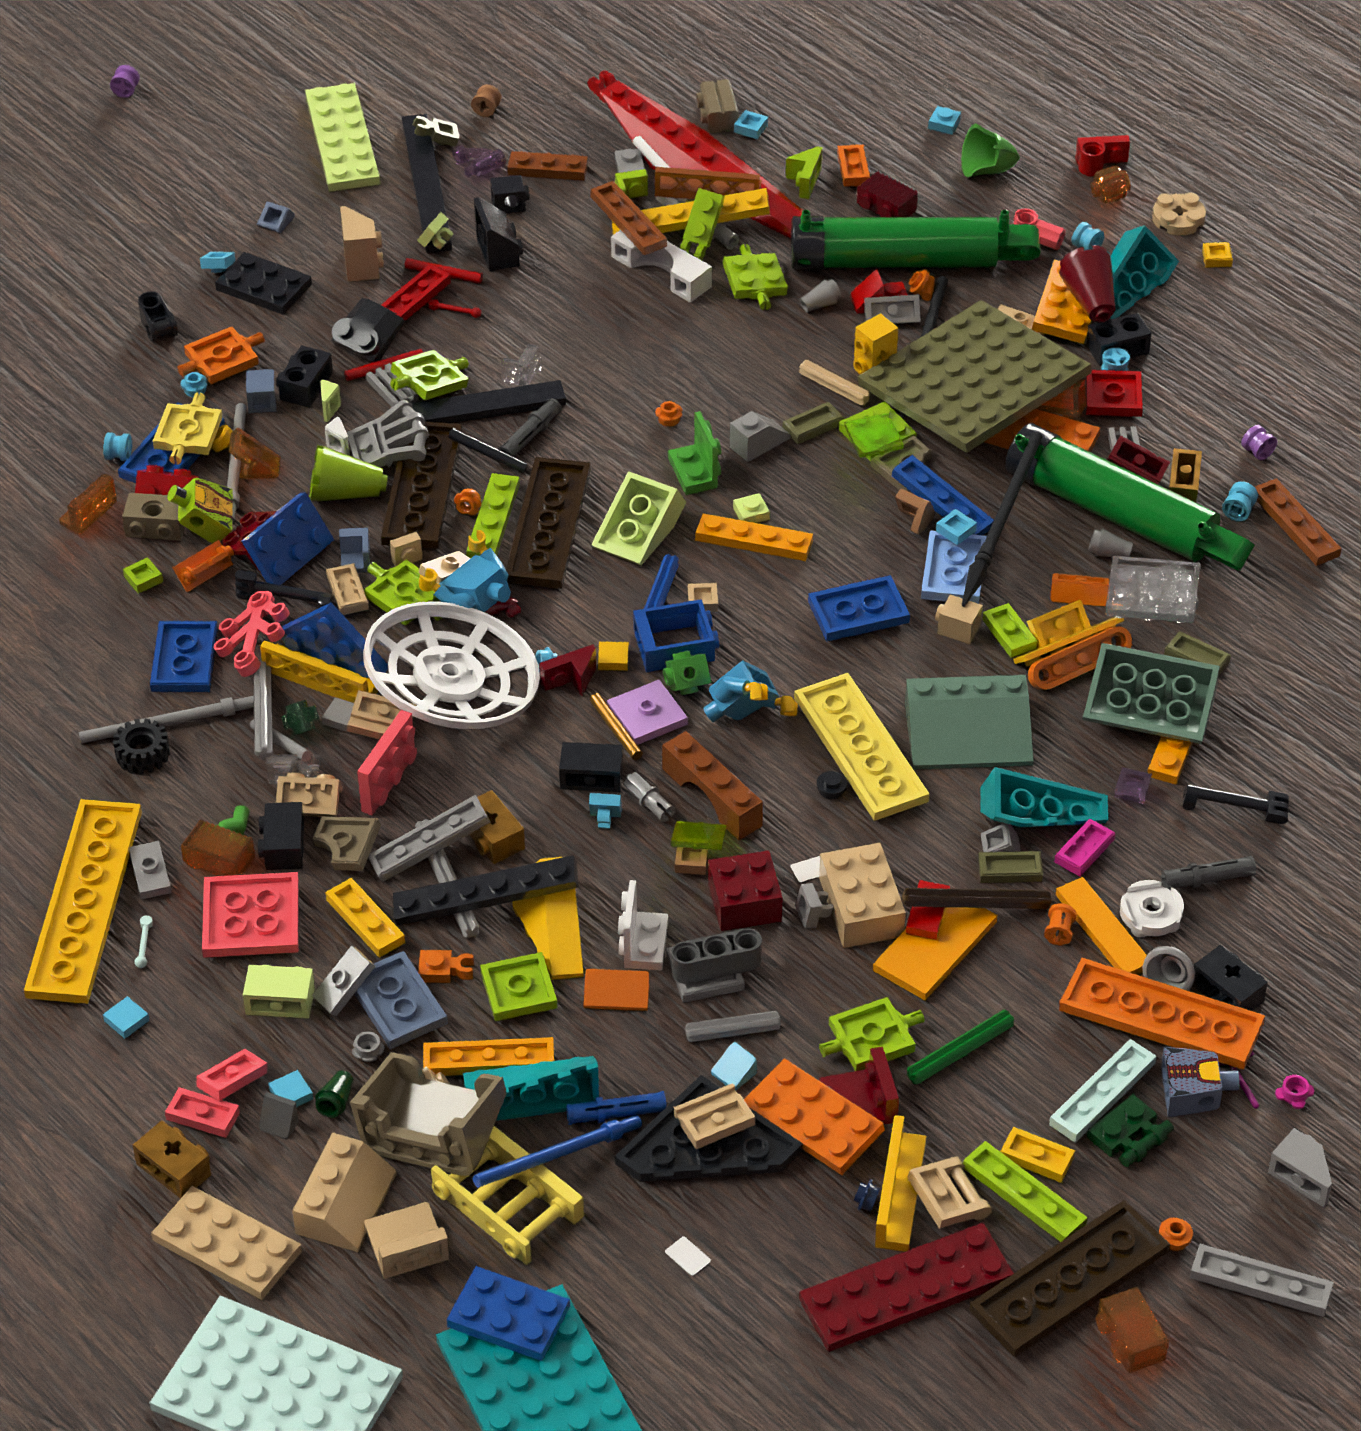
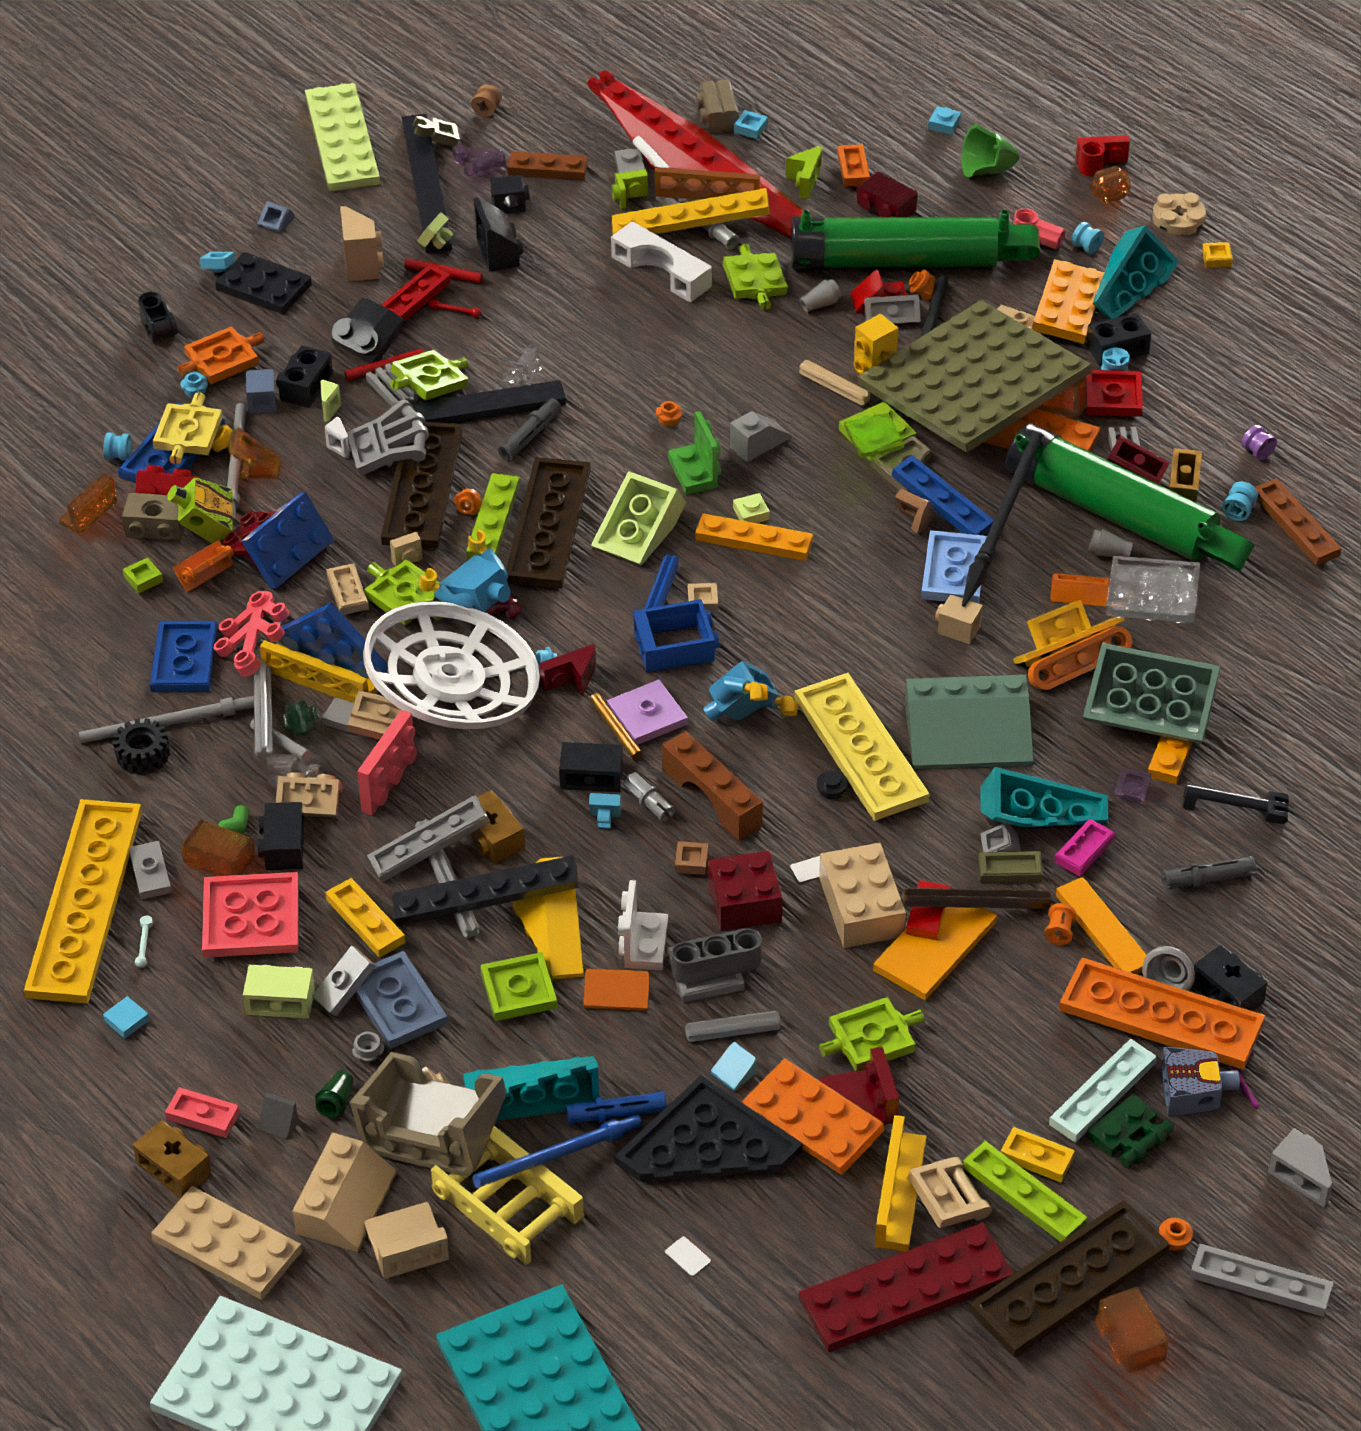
medium lavender wheel [110,65,140,98] -> none
coral plate [197,1049,267,1101] -> none
black hinge [235,570,333,608] -> none
medium azure tile [268,1070,313,1107] -> none
lime cone [309,445,388,502] -> none
dark tan tile [313,816,381,871] -> none
sand blue panel [339,528,370,573] -> none
plate [418,551,471,584] -> none
orange plate [418,950,474,983] -> none
light orange plate [423,1037,554,1076] -> none
blue plate [446,1266,570,1361] -> none
black bar [448,428,528,474] -> none
dark orange plate [590,181,667,256] -> none
yellow tile [598,642,629,670] -> none
bright green brick [663,651,711,695] -> none
clear neon green piece [671,821,727,850] -> none
tan plate [674,1083,755,1149] -> none
lime hinge [680,188,725,261] -> none
olive tile [782,402,844,445] -> none
light grey tile [795,883,833,929] -> none
blue plate [808,575,910,642] -> none
dark blue plate [854,1179,881,1212] -> none
green axle [906,1010,1014,1085] -> none
medium azure plate [936,509,977,545] -> none
lime plate [982,603,1037,658] -> none
dark red cone [1058,245,1115,322] -> none
white plate [1120,880,1184,938] -> none
olive tile [1164,631,1231,675] -> none
dark pink plate [1275,1075,1314,1109] -> none

